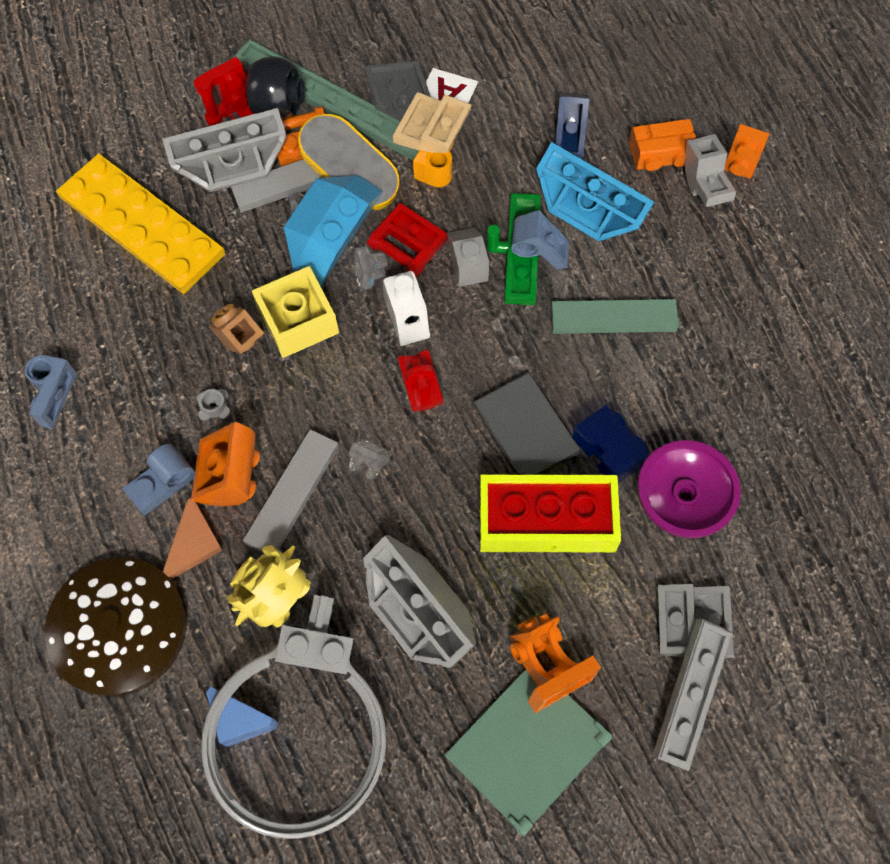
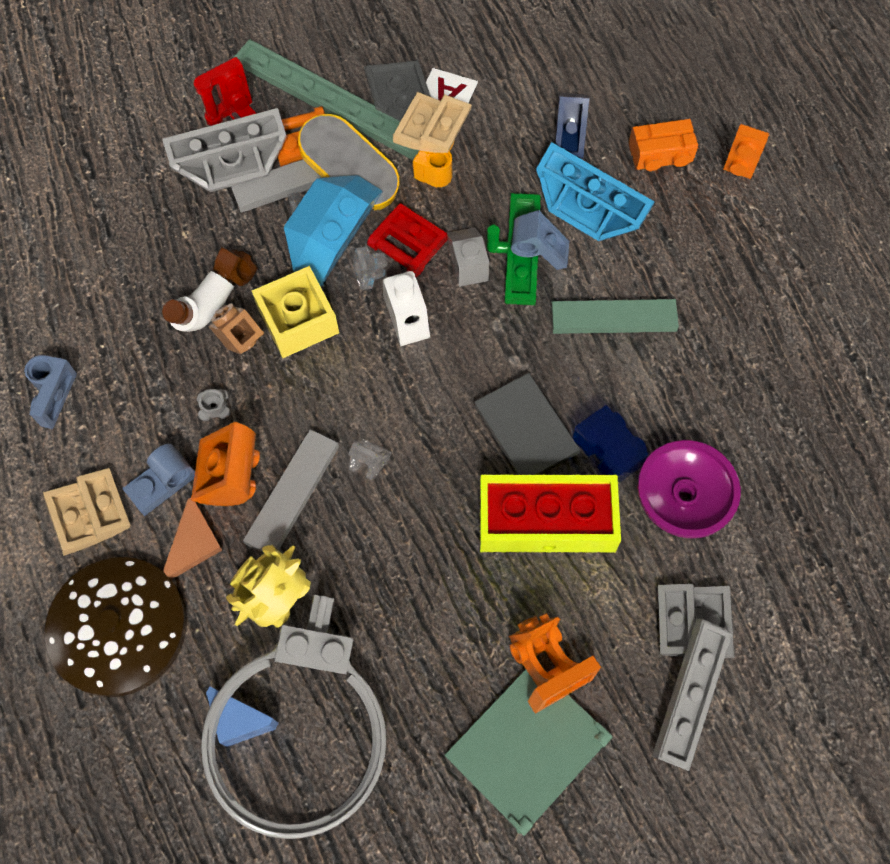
yellow plate [56,153,225,295] -> none
black wheel [246,56,305,121] -> none
light grey wedge [363,535,476,668] -> none
red hips [398,350,443,412] -> none
light grey brick [685,134,736,207] -> none
none -> tan slope [43,468,130,556]
none -> piece [162,247,257,332]

